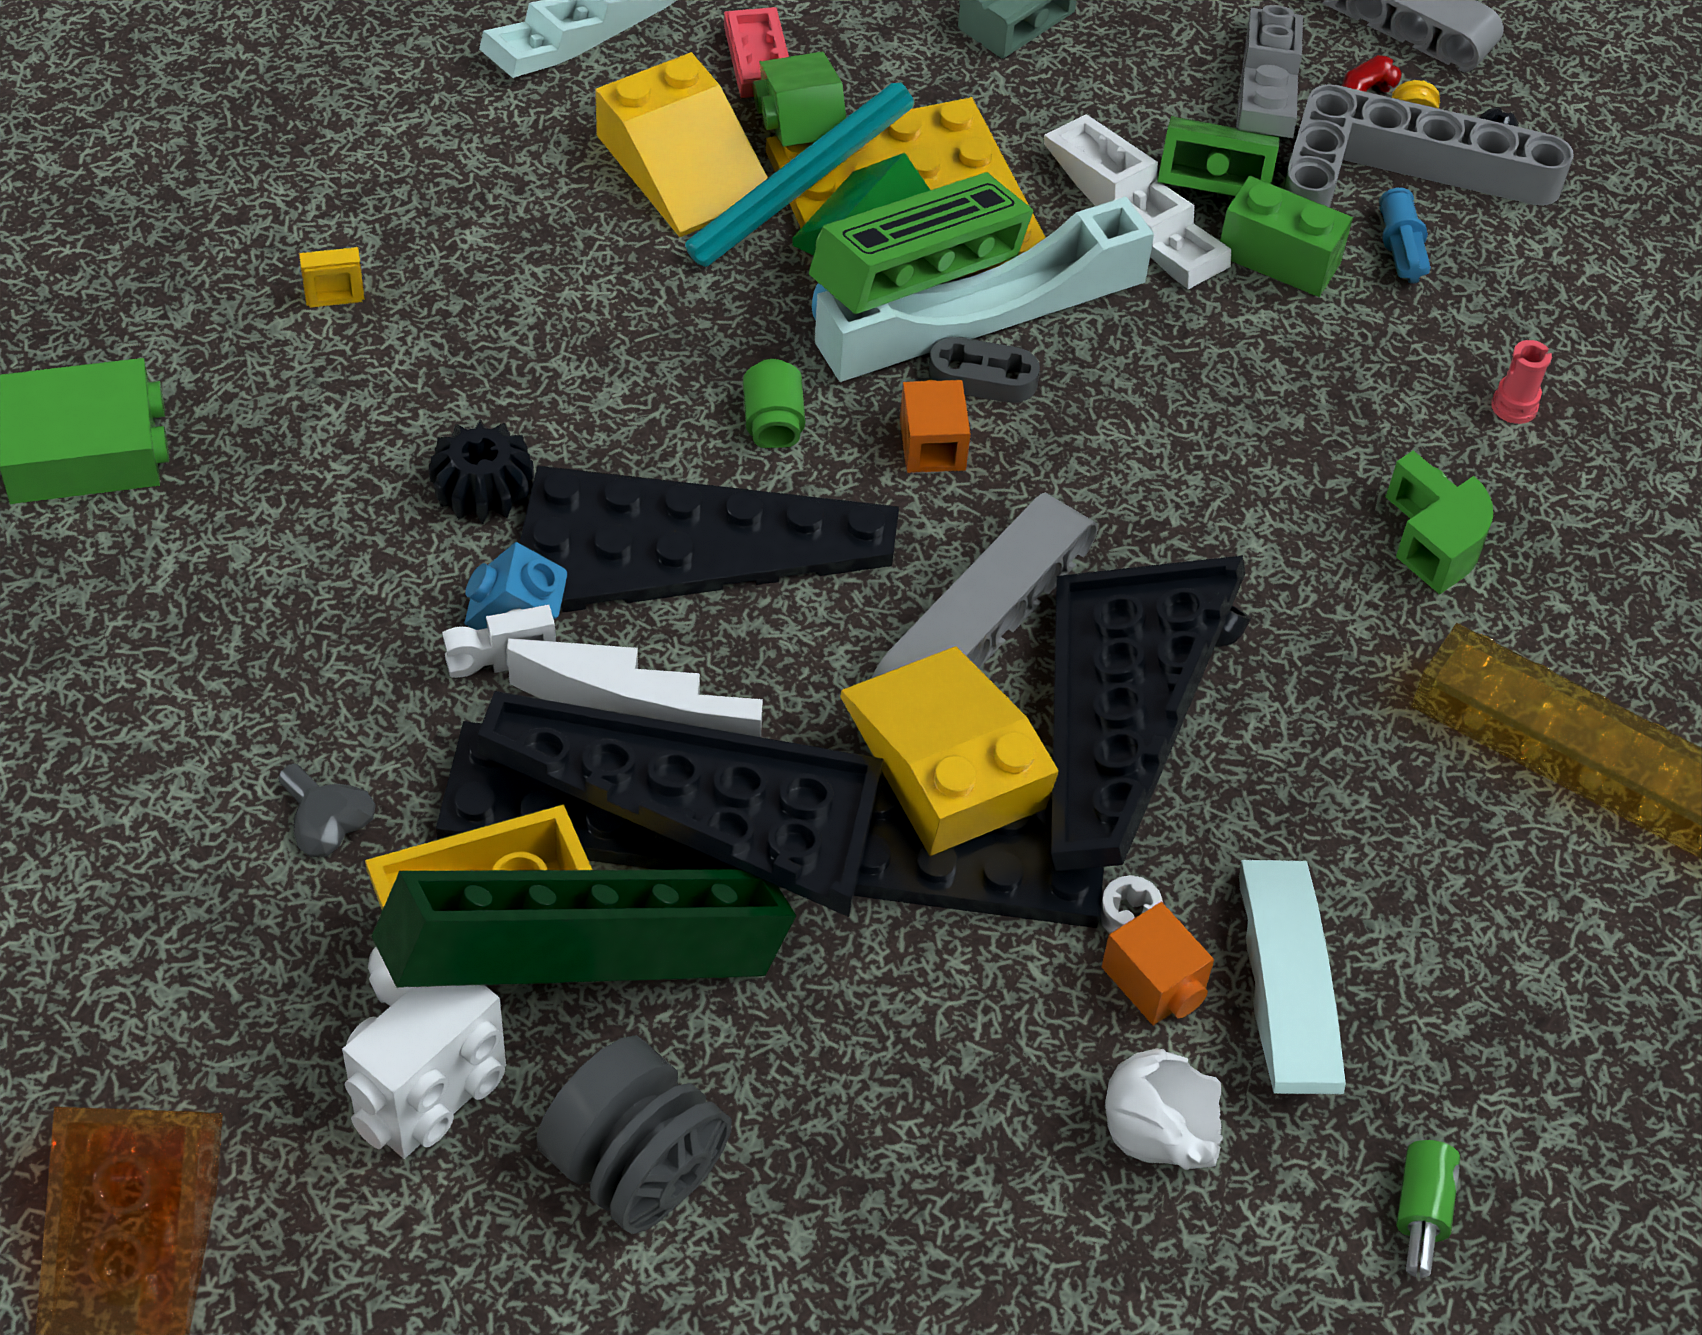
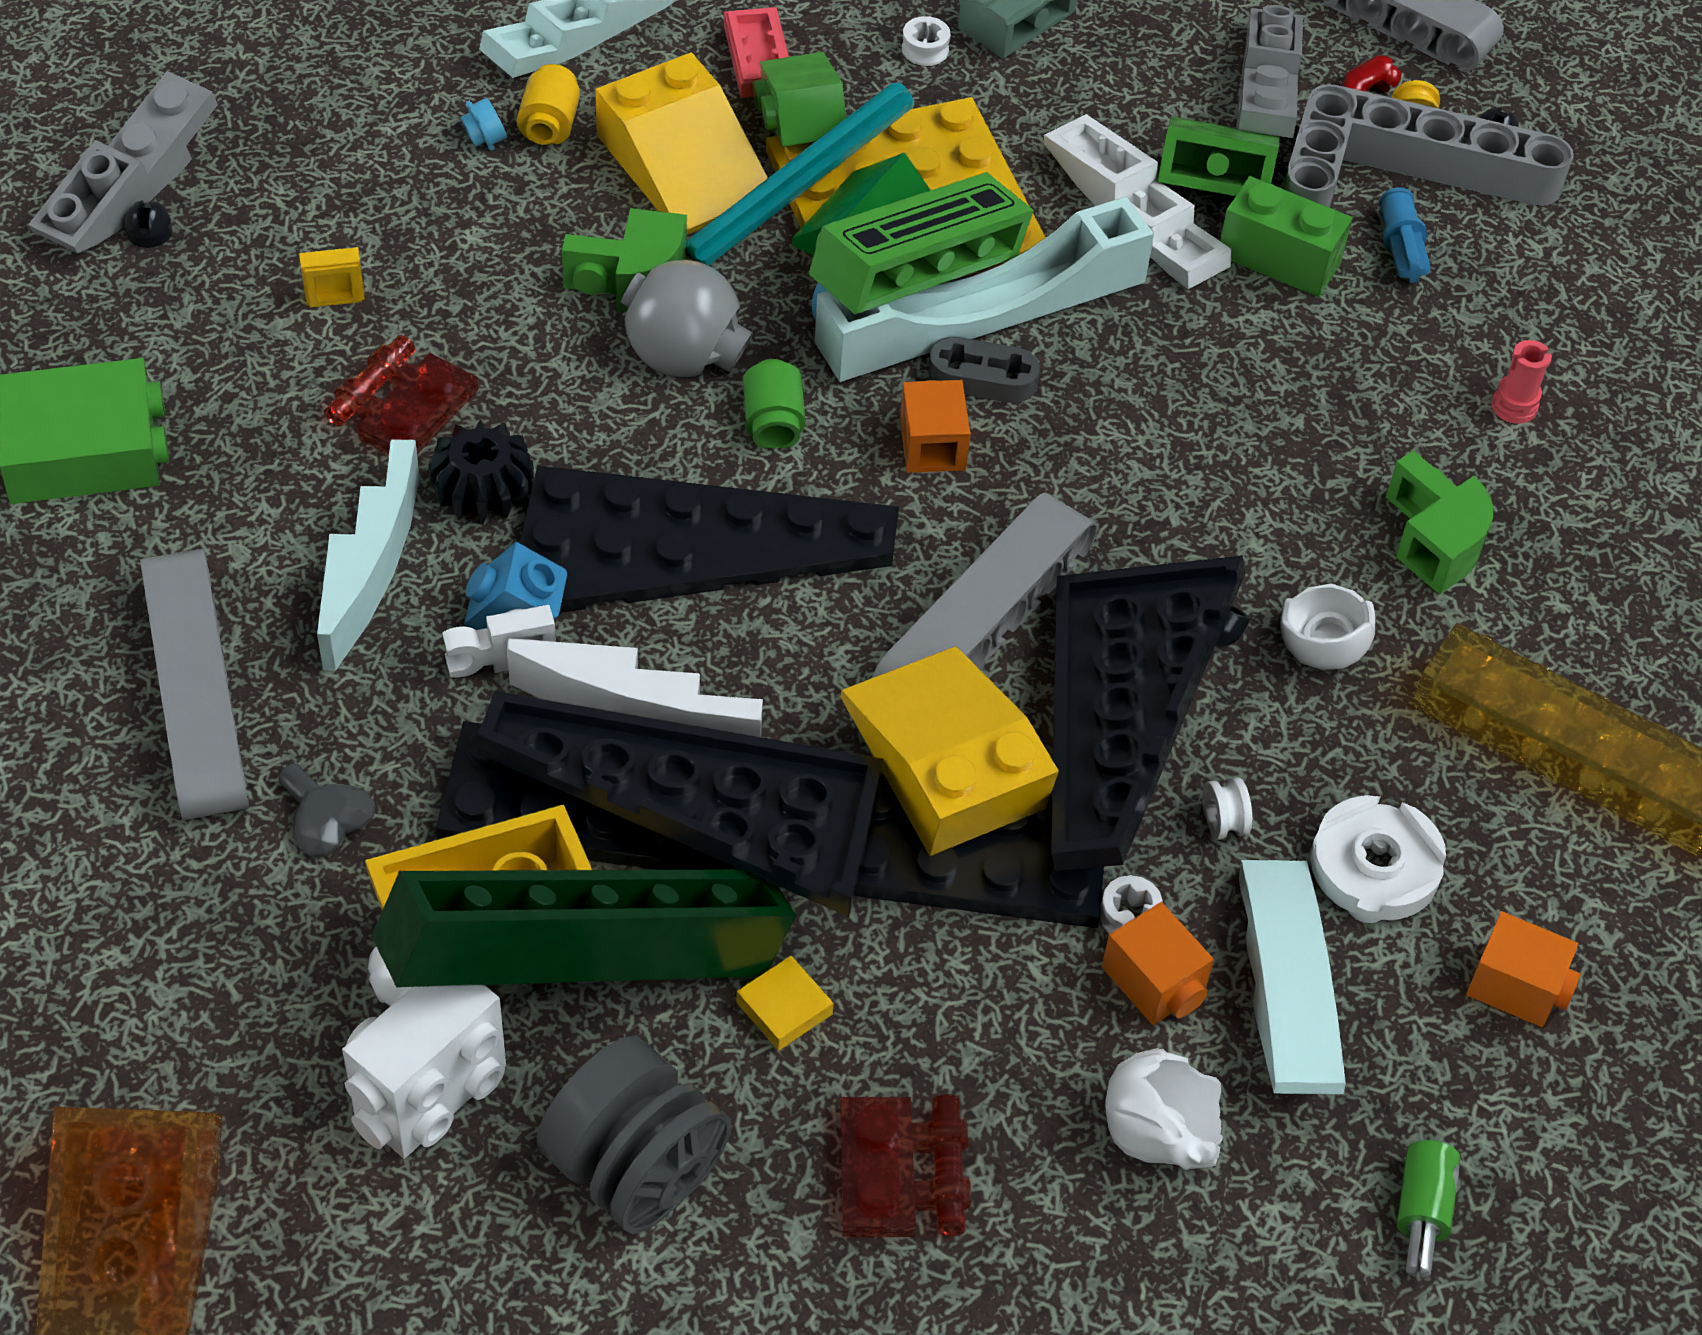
none -> light grey slope [28,71,218,253]
none -> black hinge [124,200,173,248]
none -> light grey beam [140,548,250,820]
none -> light aqua slope [317,440,419,670]
none -> clear red plate [324,335,479,455]
none -> medium azure plate [460,97,507,151]
none -> yellow brick [516,64,580,145]
none -> bright green brick [562,208,687,312]
none -> light grey brick [621,260,753,377]
none -> yellow tile [736,956,834,1051]
none -> clear red plate [839,1094,972,1237]
none -> white bush [902,16,951,66]
none -> white bush [1203,777,1252,840]
none -> white hair [1280,583,1375,670]
none -> white plate [1310,795,1446,923]
none -> orange brick [1466,911,1581,1028]

